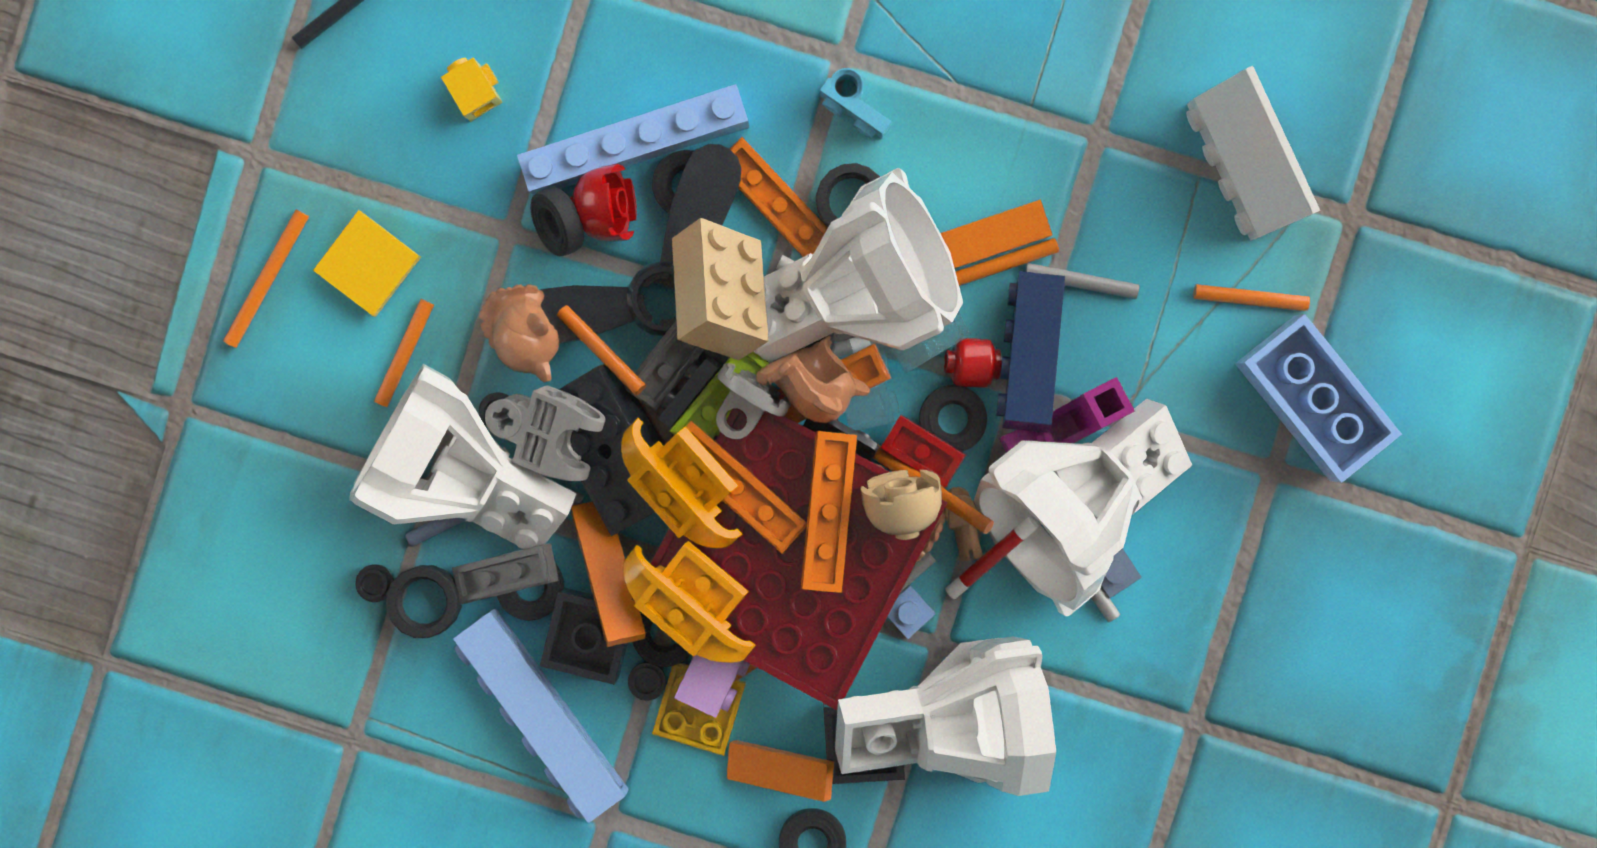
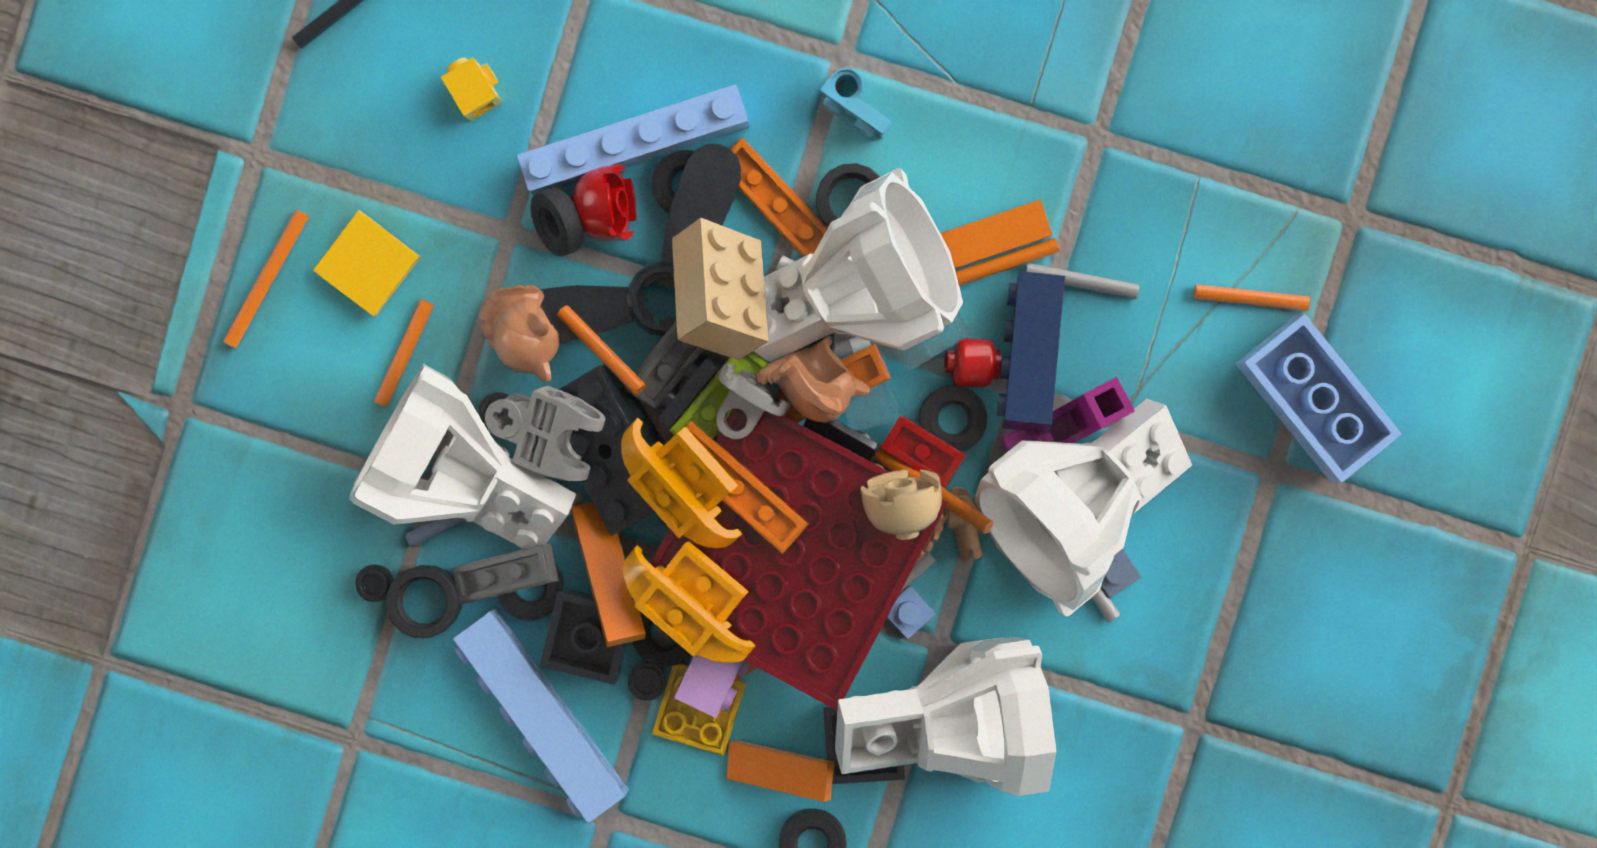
orange plate [800,431,857,593] -> none
red bar [945,516,1039,599] -> none
white slope [1186,66,1320,241] -> none

